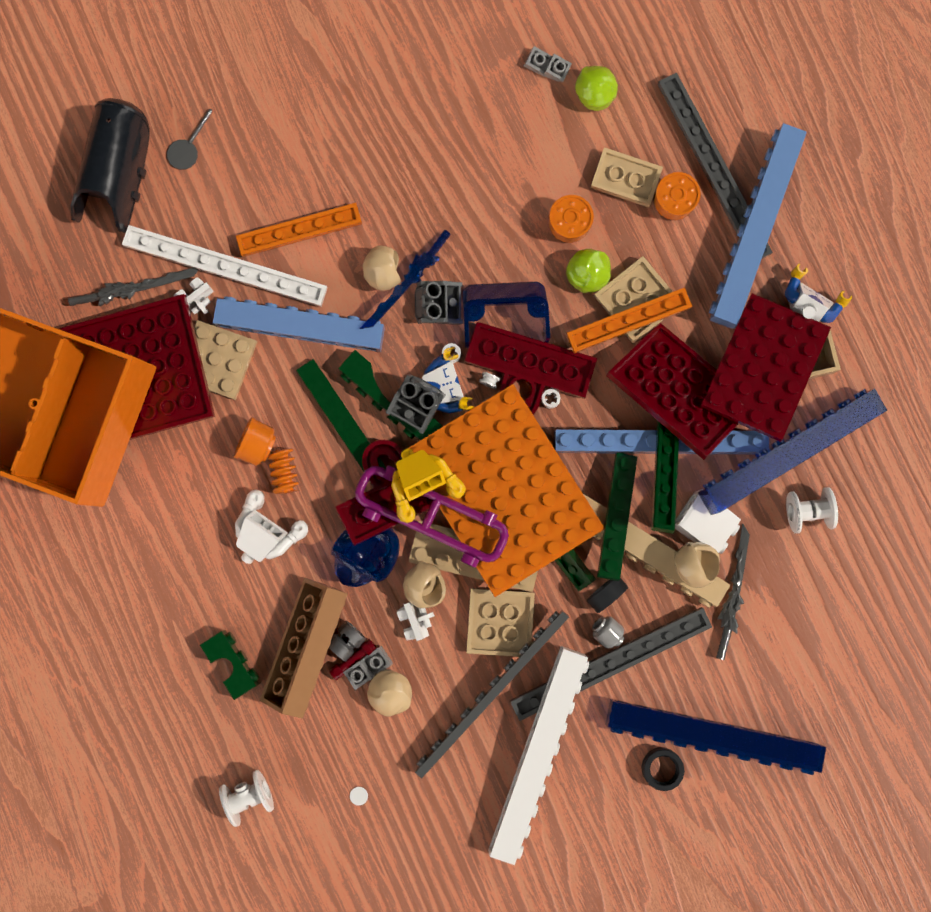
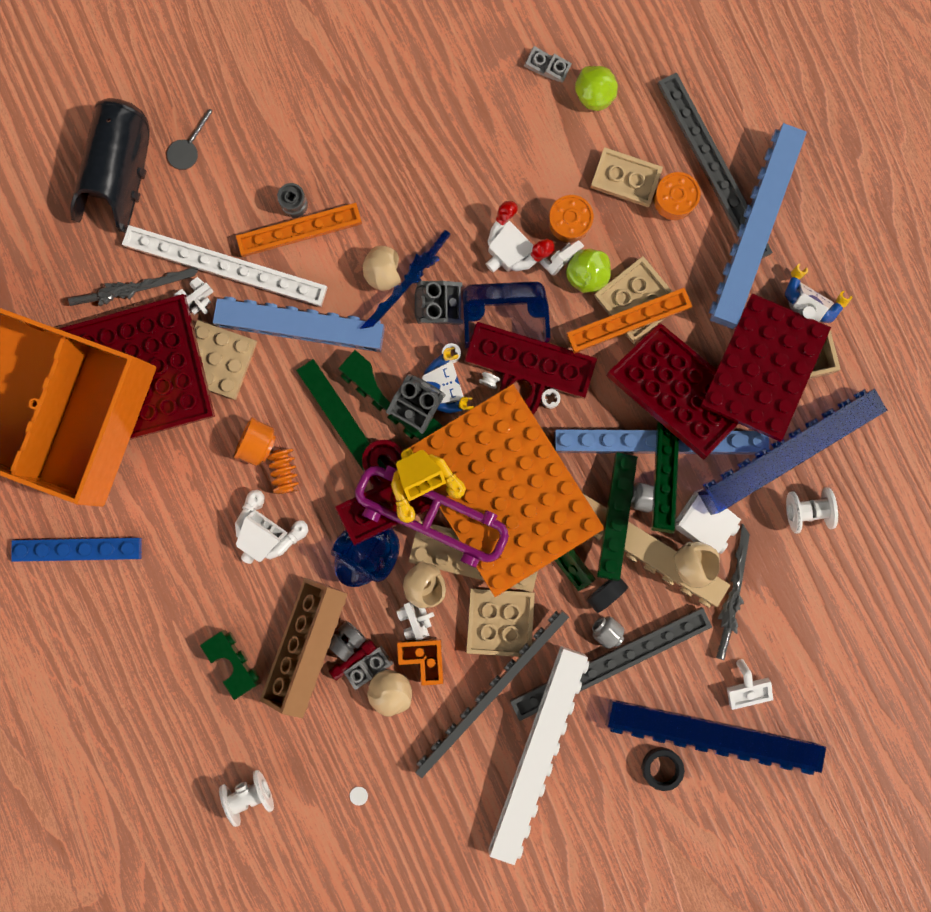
none -> blue plate [11,538,142,562]
none -> dark grey wheel [277,183,308,218]
none -> orange brick [397,639,444,686]
none -> white torso [485,201,555,273]
none -> white plate [539,240,584,275]
none -> light grey head [631,482,654,513]
none -> white plate [727,659,773,710]

